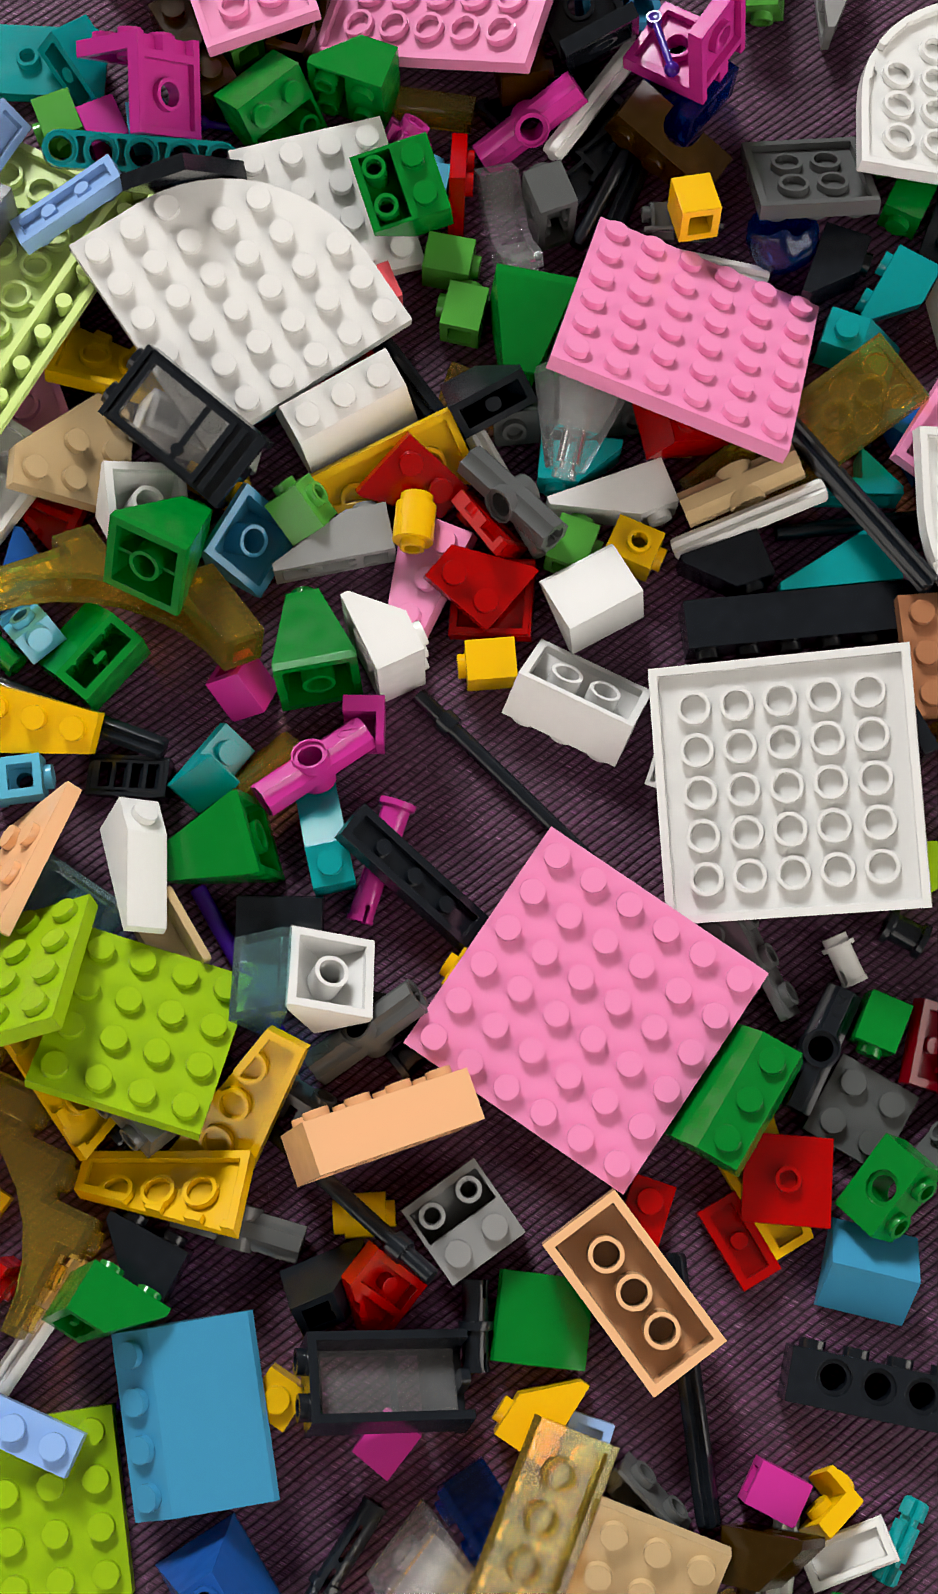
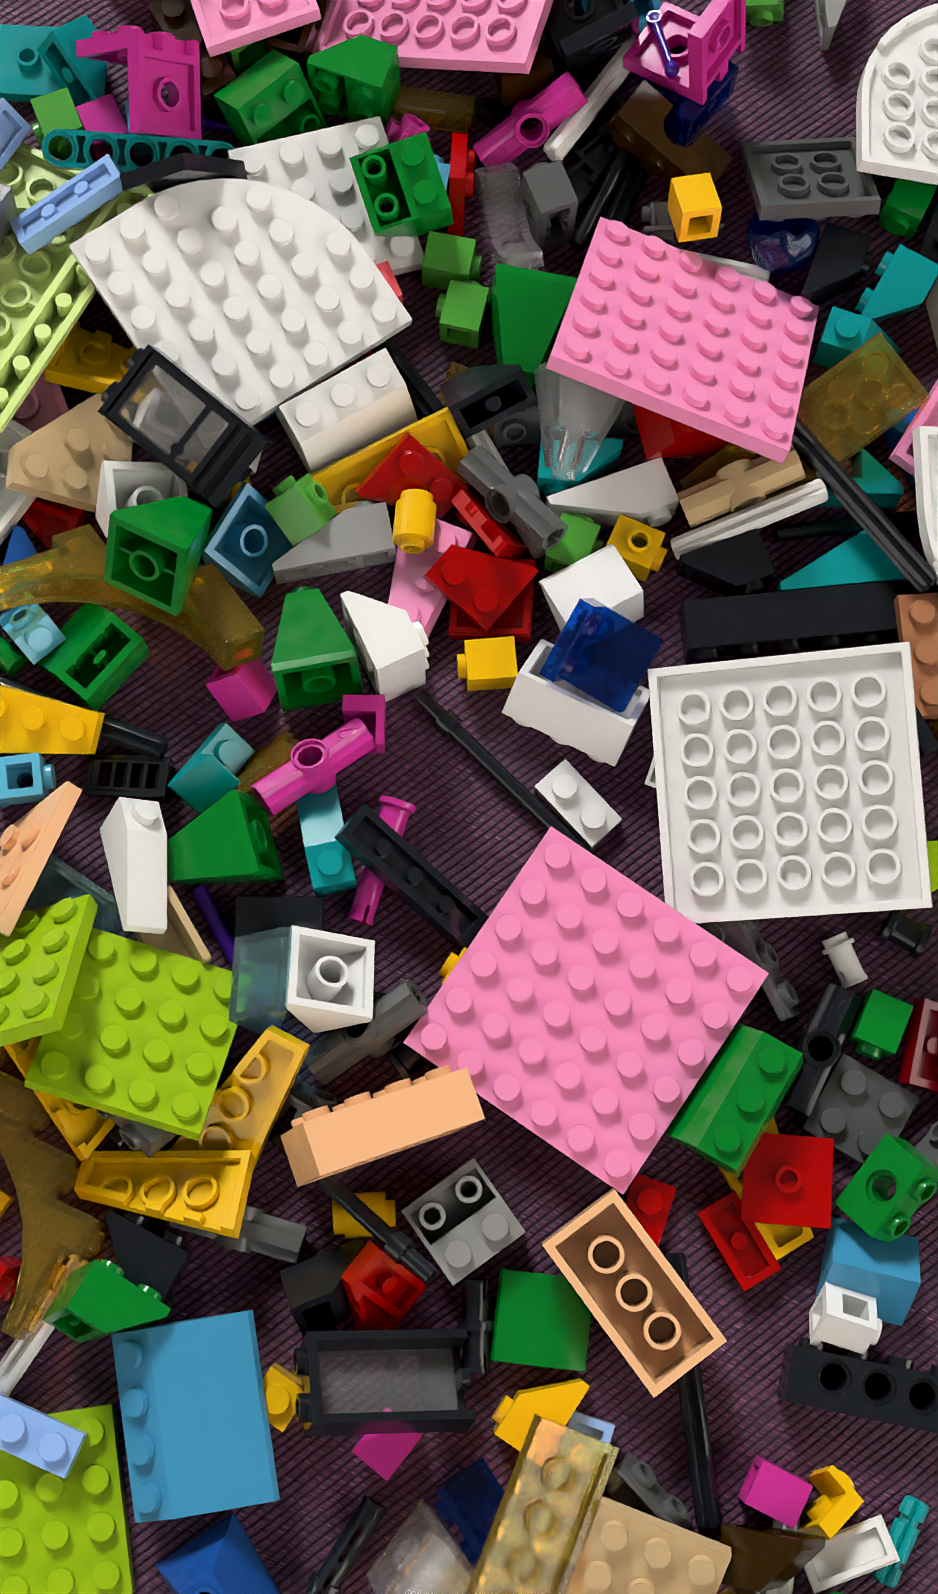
none -> white plate [534,759,622,850]
none -> clear blue bracket [539,598,663,713]
none -> white brick [809,1282,882,1355]

